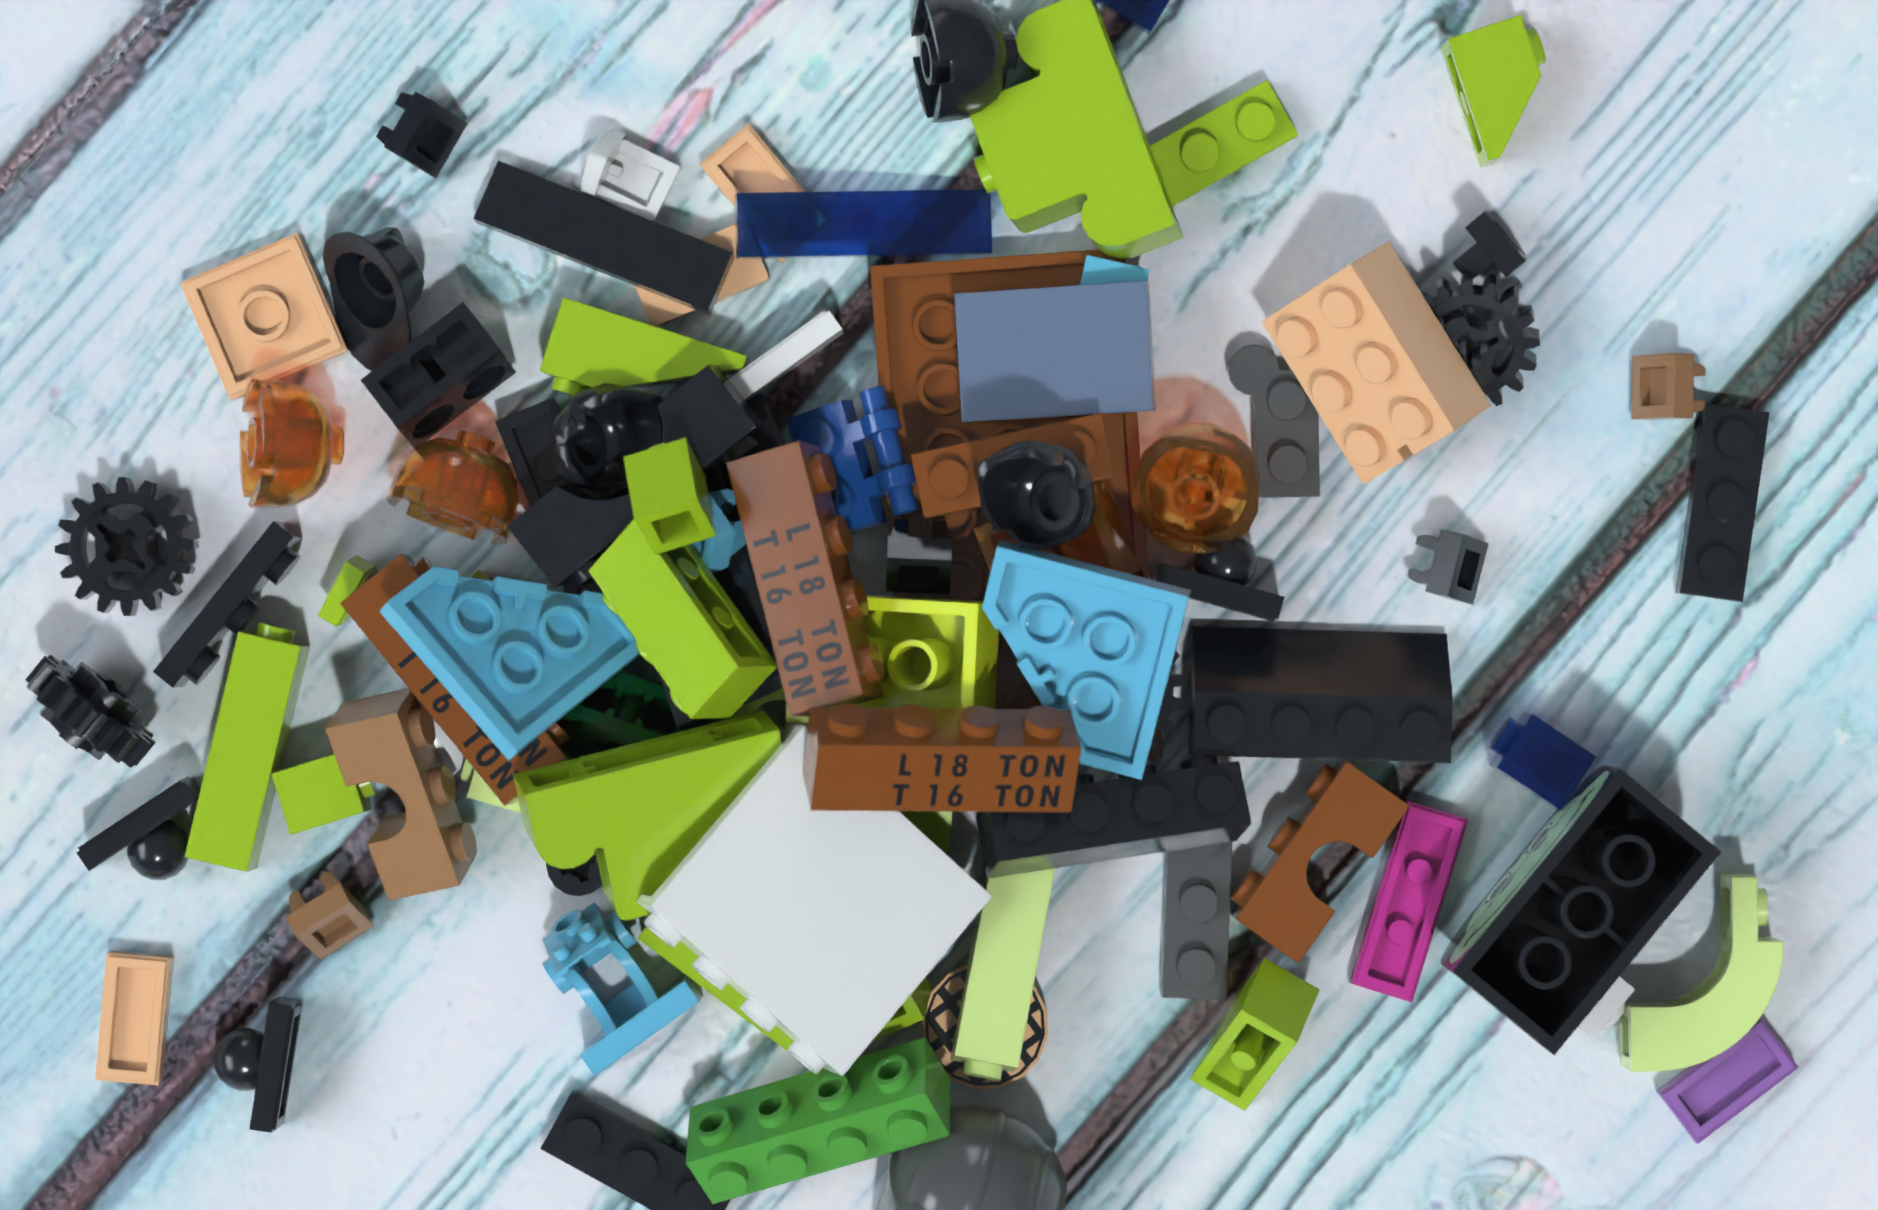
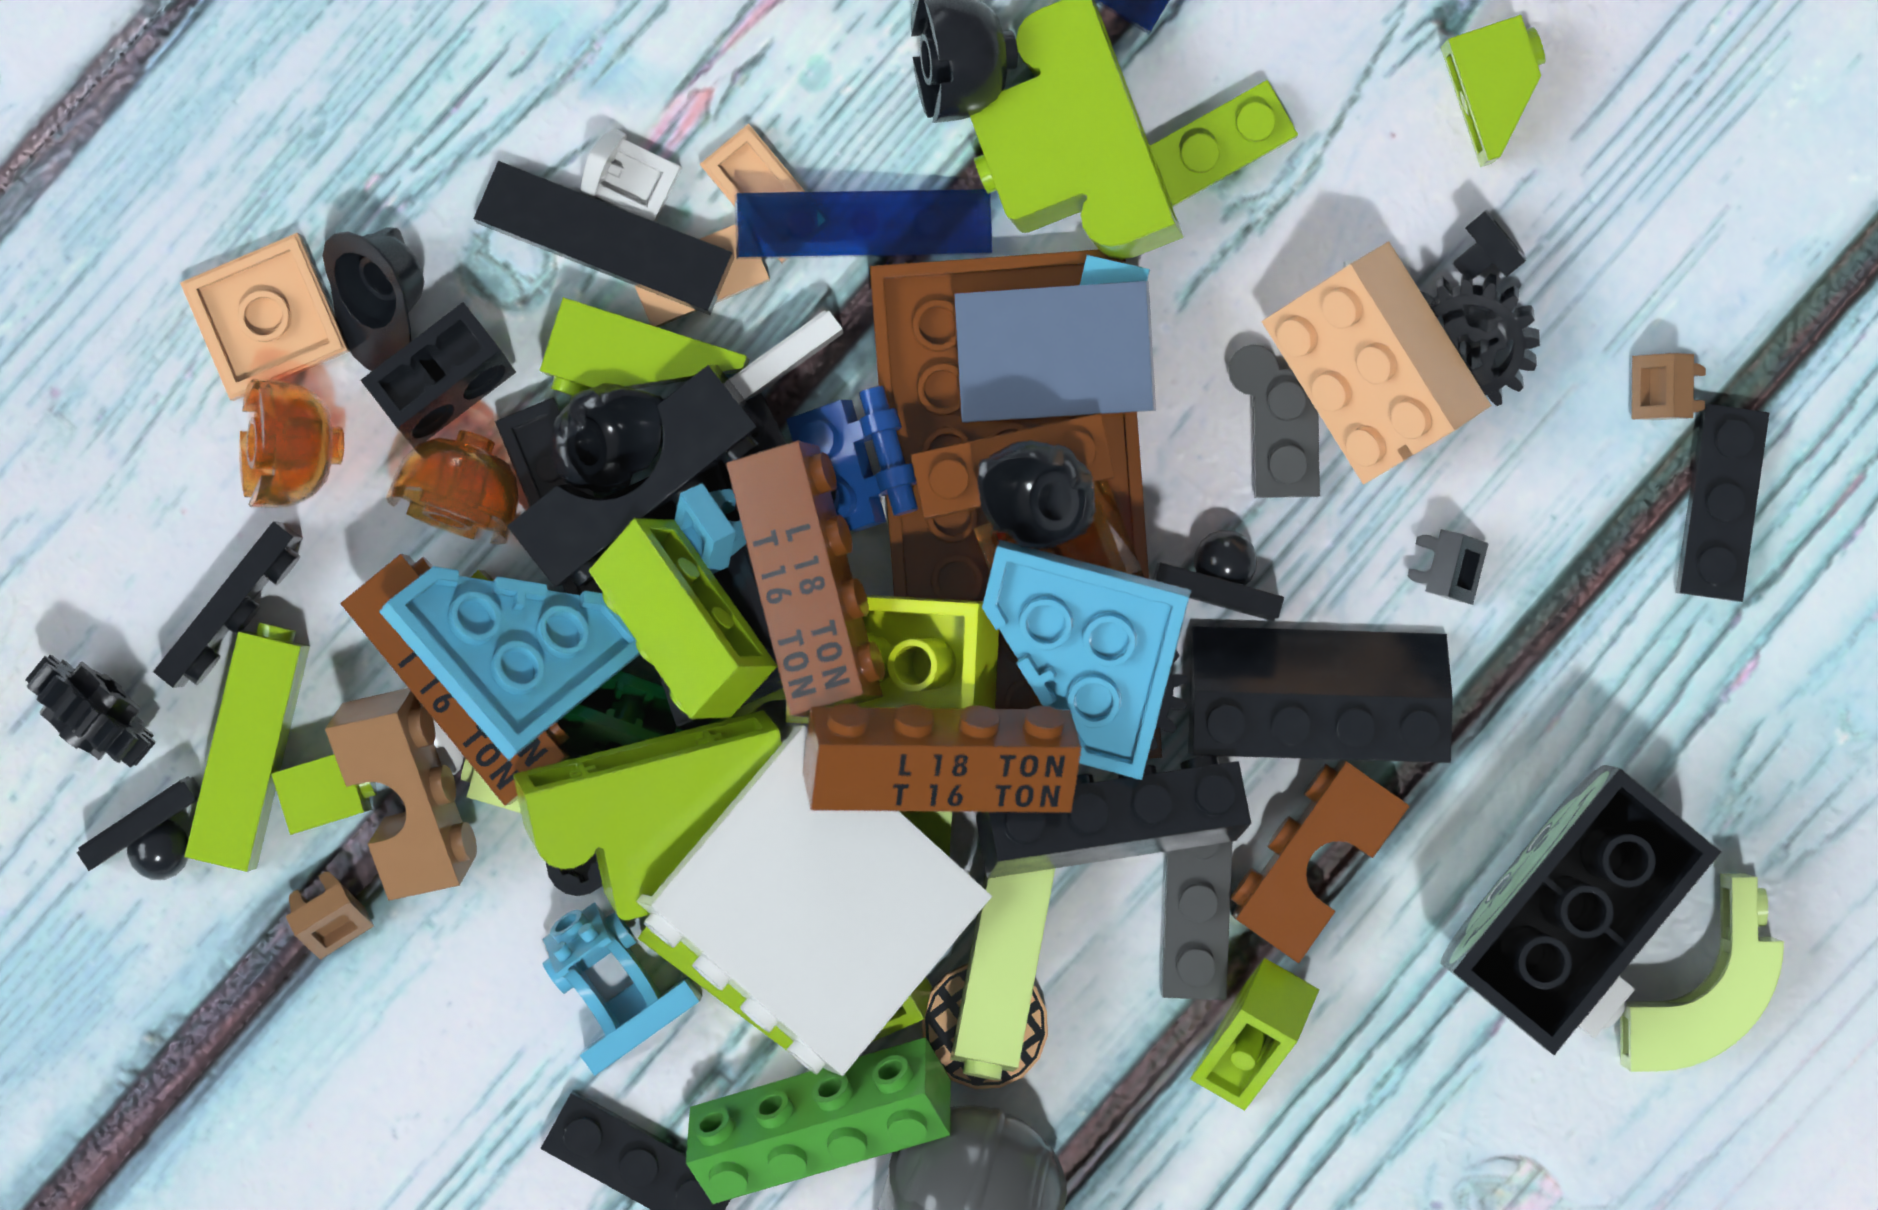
black gear [55,477,199,616] -> none
light nougat tile [95,951,174,1085] -> none
black tile [214,997,303,1133] -> none
lime tile [317,555,378,627] -> none
black tile [376,91,468,178] -> none
lime brick [623,437,717,555] -> none
black tile [886,519,952,594] -> none
clear orange cylinder [1132,422,1261,554] -> none
dark pink tile [1349,800,1468,1002] -> none
clear blue brick [1489,713,1596,810] -> none
medium lavender tile [1656,1017,1799,1144] -> none

